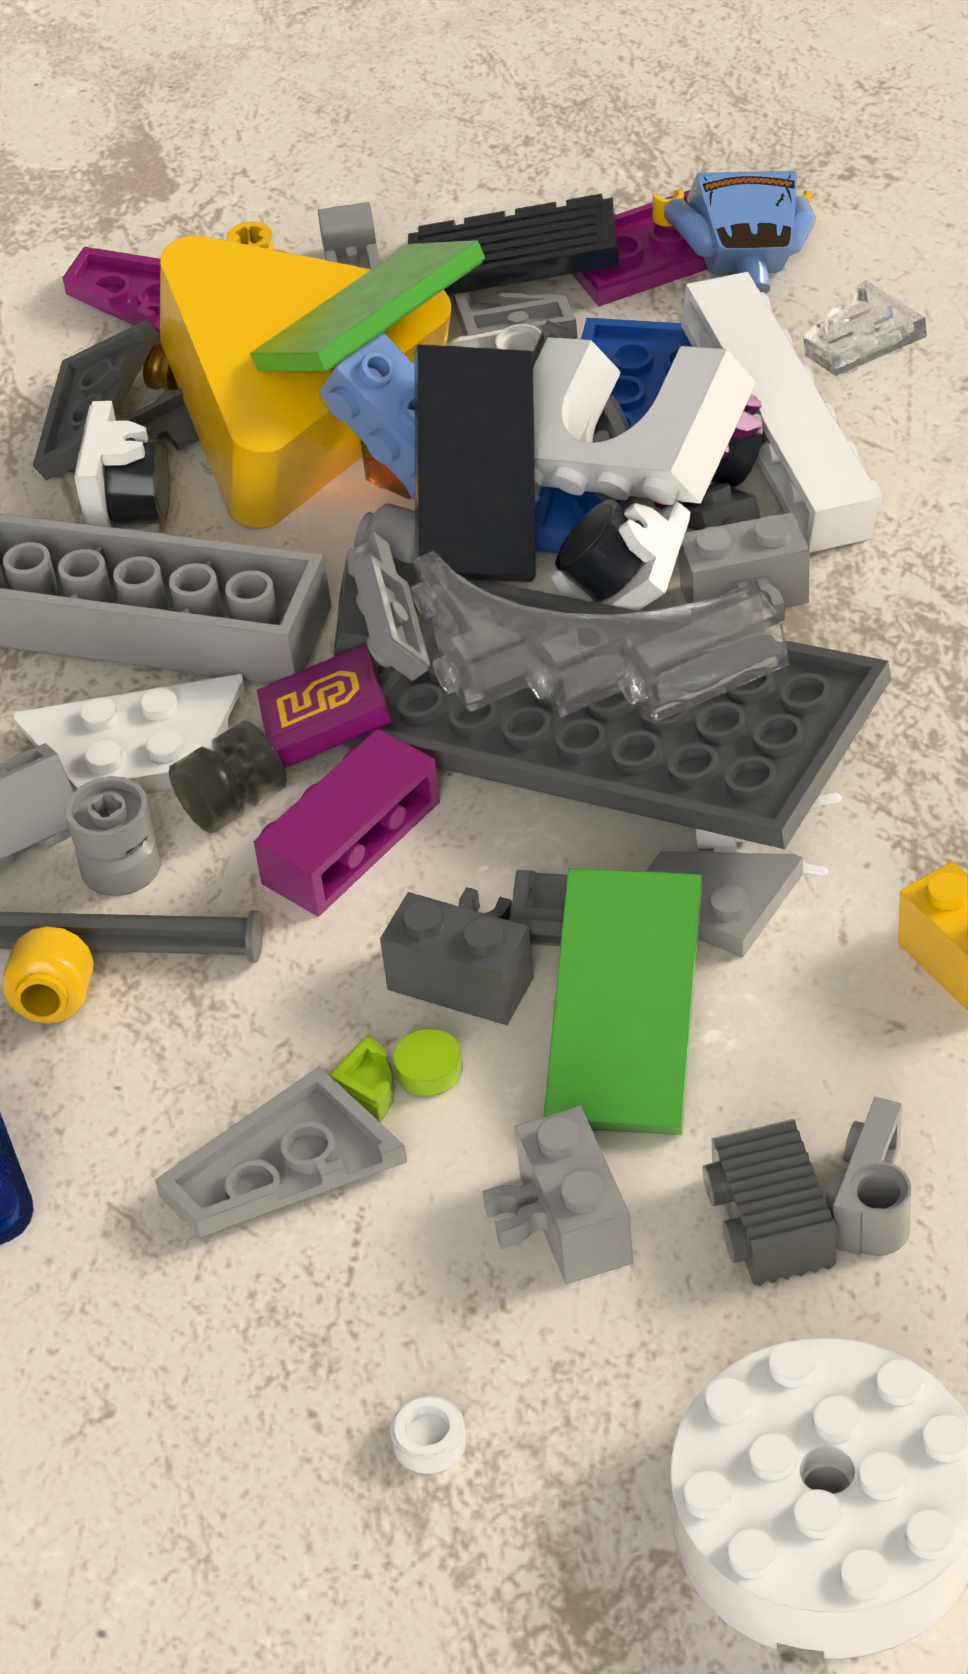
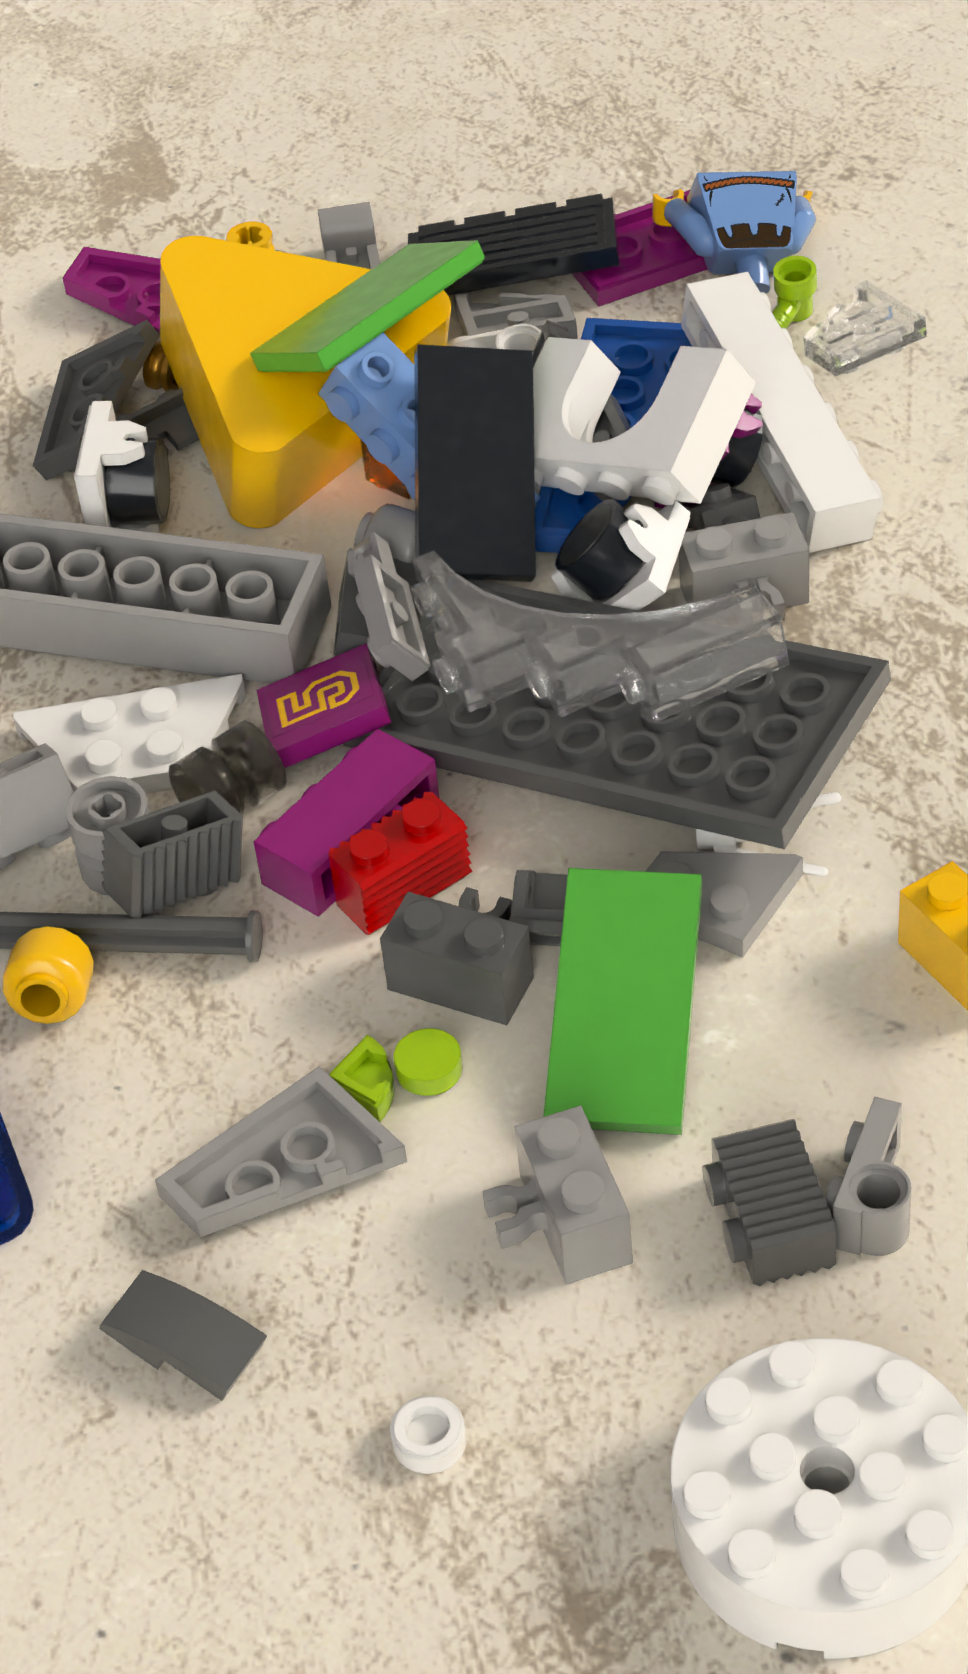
none -> dark grey slope [99,1270,267,1401]
none -> dark grey brick [101,790,243,918]
none -> red brick [328,792,473,935]
none -> lime brick [772,255,817,329]

